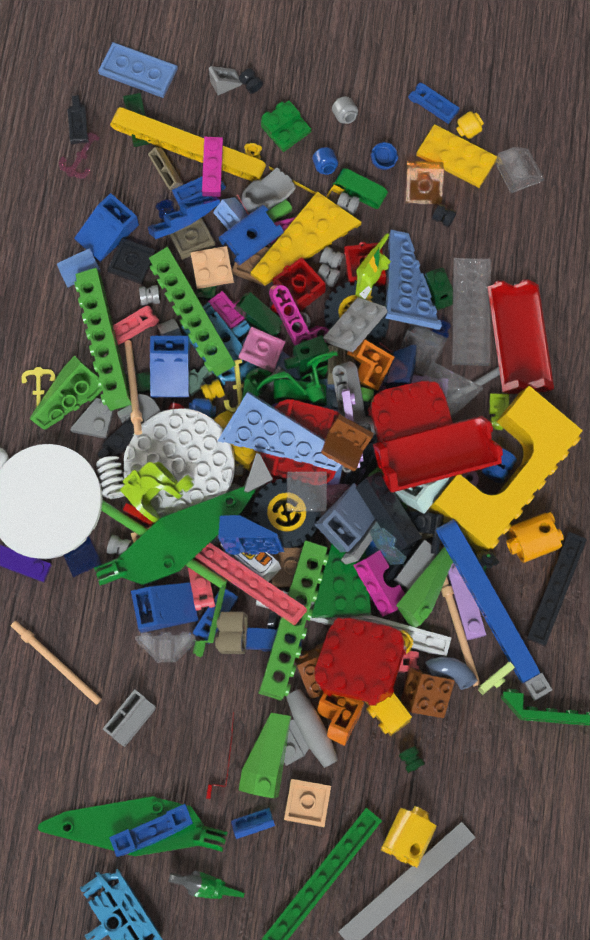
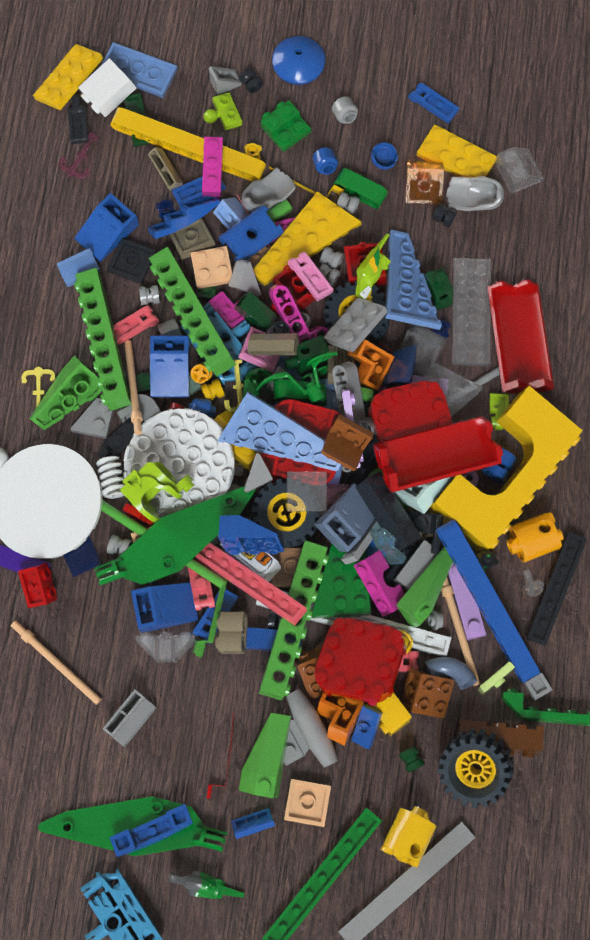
yellow head [456,111,484,139] -> none
none -> red bracket [18,563,57,608]
none -> yellow plate [33,44,103,110]
none -> white brick [78,58,136,117]
none -> light orange wheel [191,362,213,383]
none -> lime plate [204,92,242,131]
none -> light grey slope [228,259,261,296]
none -> dark tan piece [248,333,299,356]
none -> black wheel [266,321,290,334]
none -> blue dish [272,36,325,85]
none -> bright pink plate [288,252,333,302]
none -> blue plate [351,704,383,750]
none -> light grey plate [428,610,443,630]
none -> black wheel [438,729,514,808]
none -> light grey hair [446,176,504,211]
none -> reddish brown wedge [458,720,544,758]
none -> clear plate [522,569,544,597]

